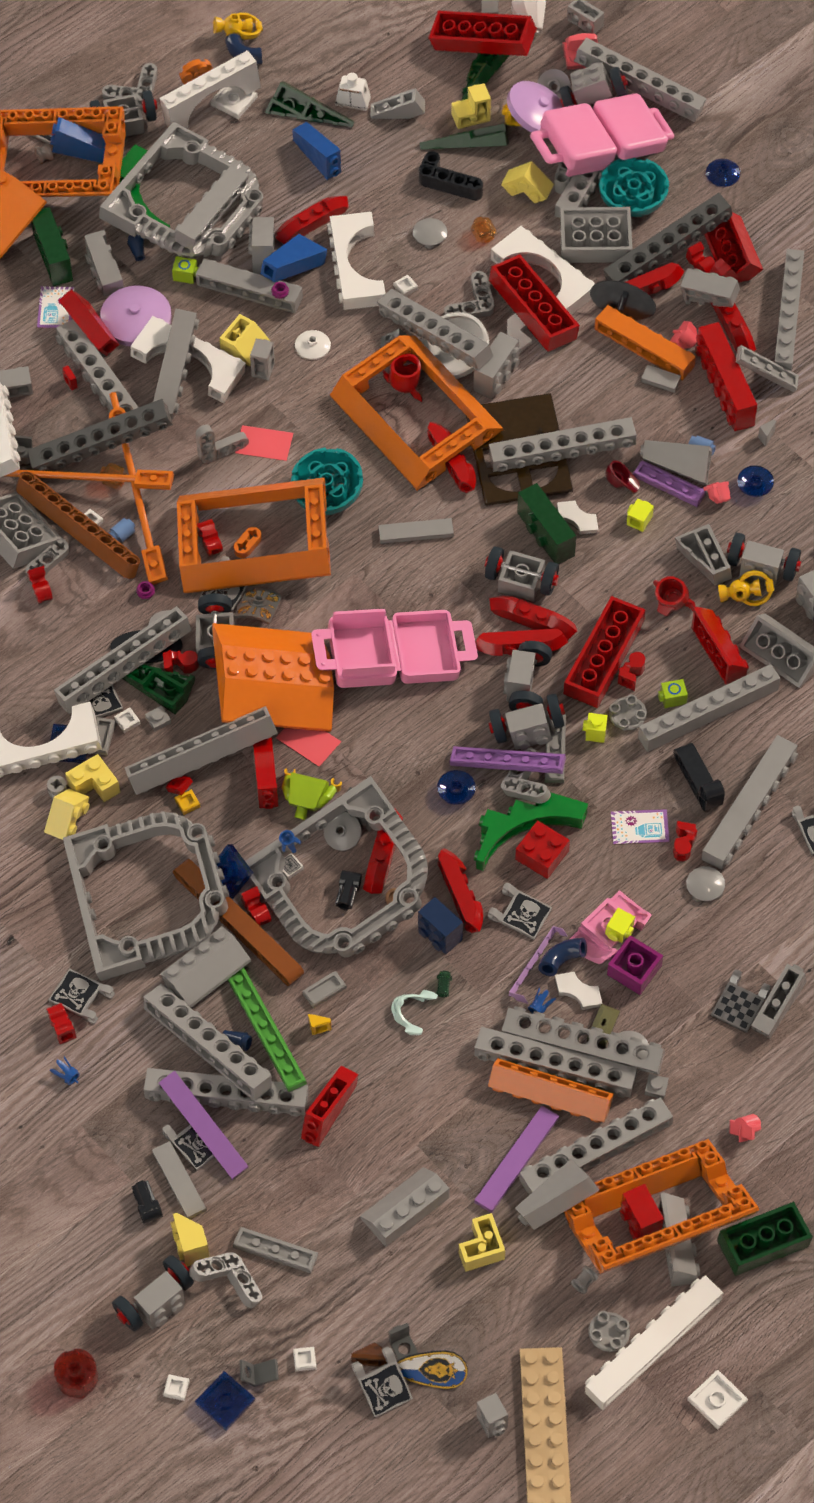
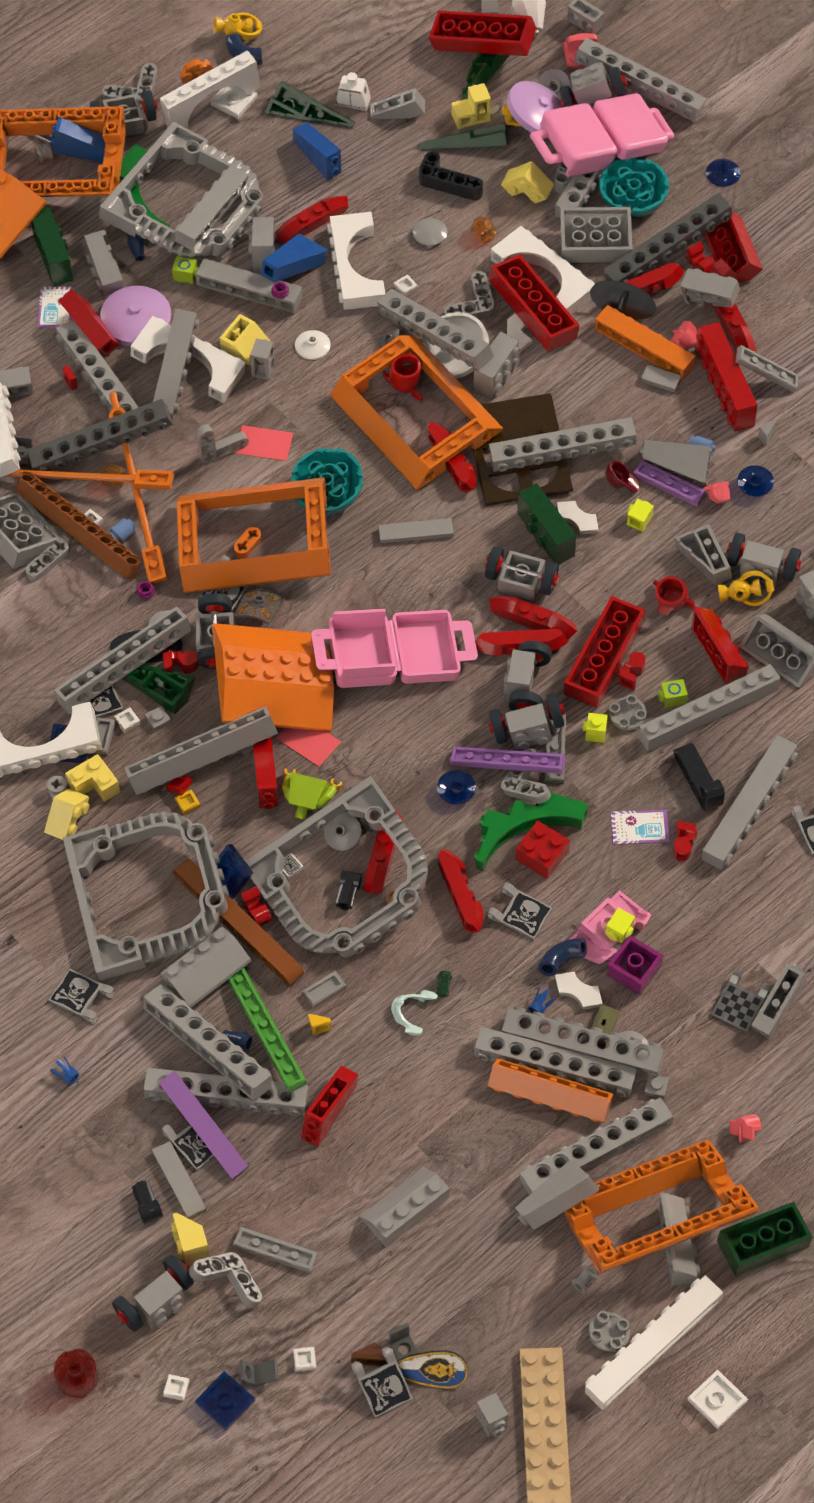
red leg [27,565,53,604] -> none
red leg [46,1003,77,1045] -> none
red leg [197,519,223,556] -> none
blue piece [279,830,301,853] -> none
dark blue brick [418,897,463,955] -> none
light yellow brick [459,1213,505,1272] -> none
medium lavender tile [475,1106,559,1213] -> none
lavender piece [509,926,568,1004] -> none
red brick [619,1184,664,1239] -> none
light grey dish [686,866,725,902] -> none
light grey brick [774,249,804,371] -> none

